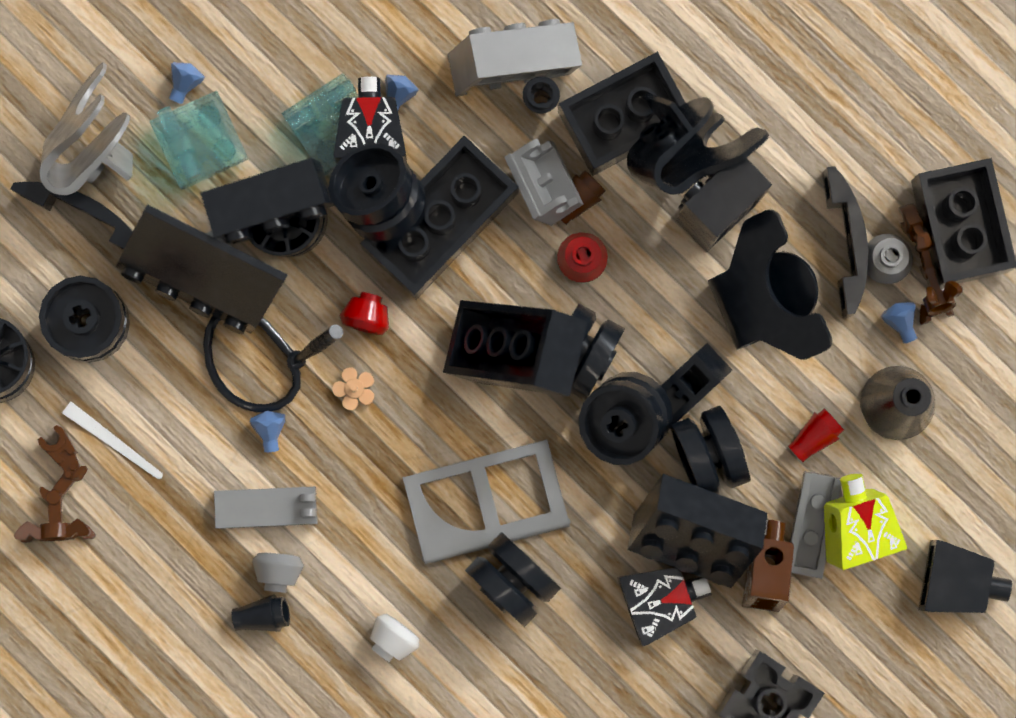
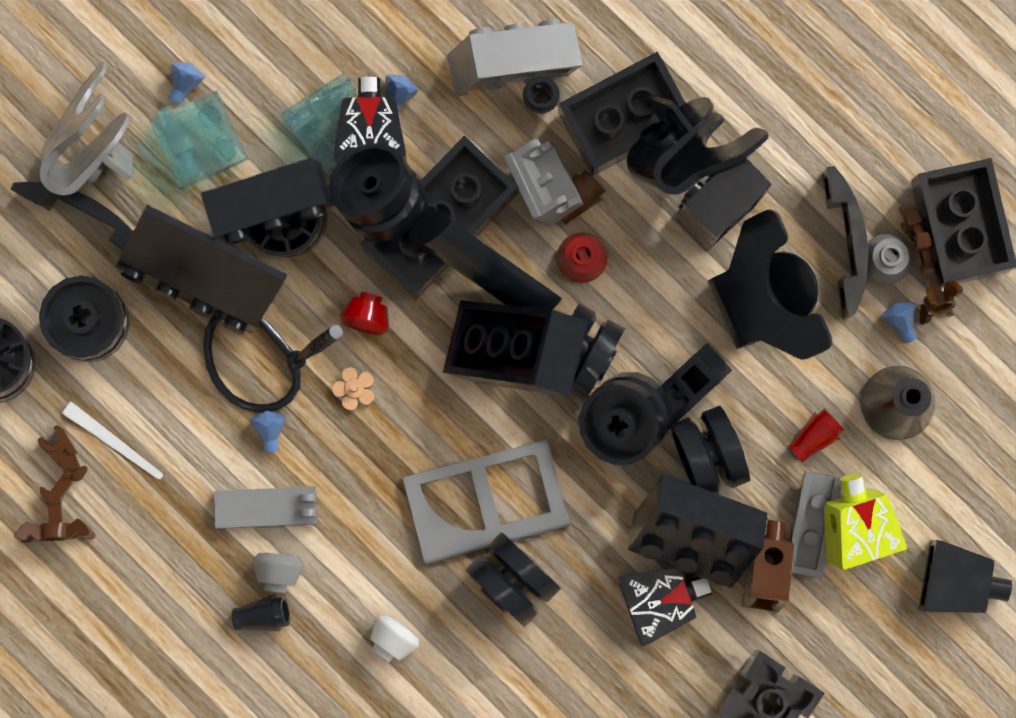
none -> black brick [407,206,562,309]

